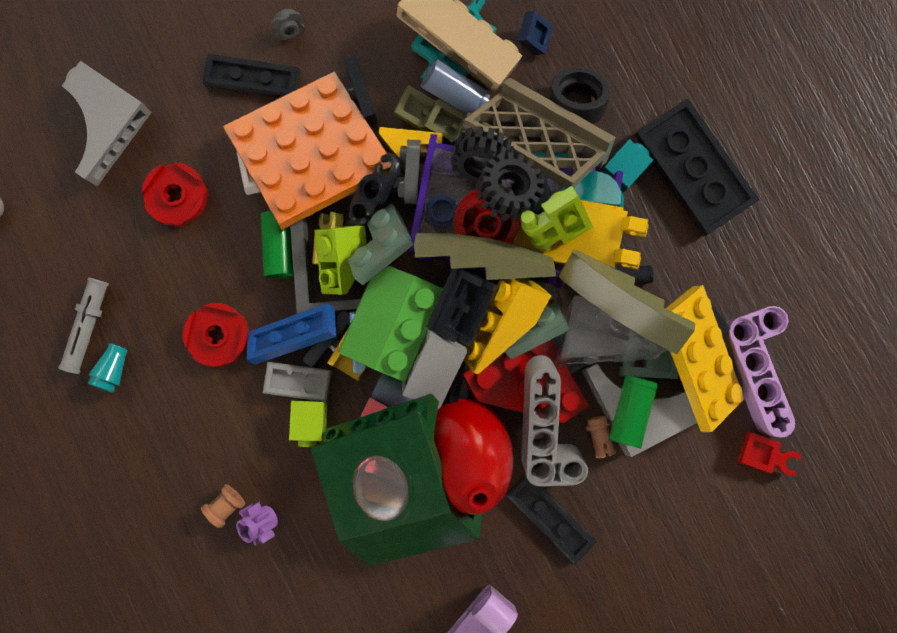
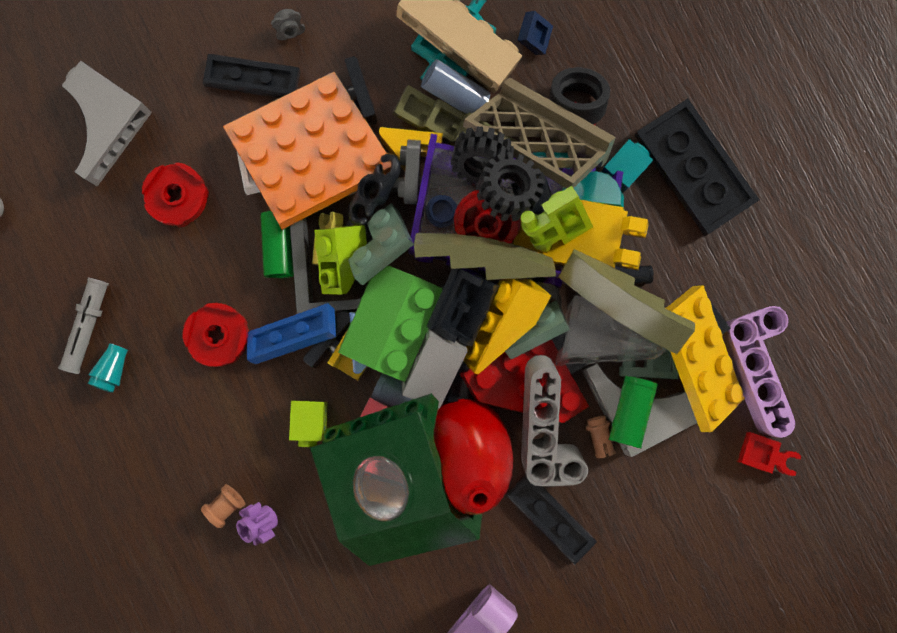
light grey plate [263,362,332,402] -> none

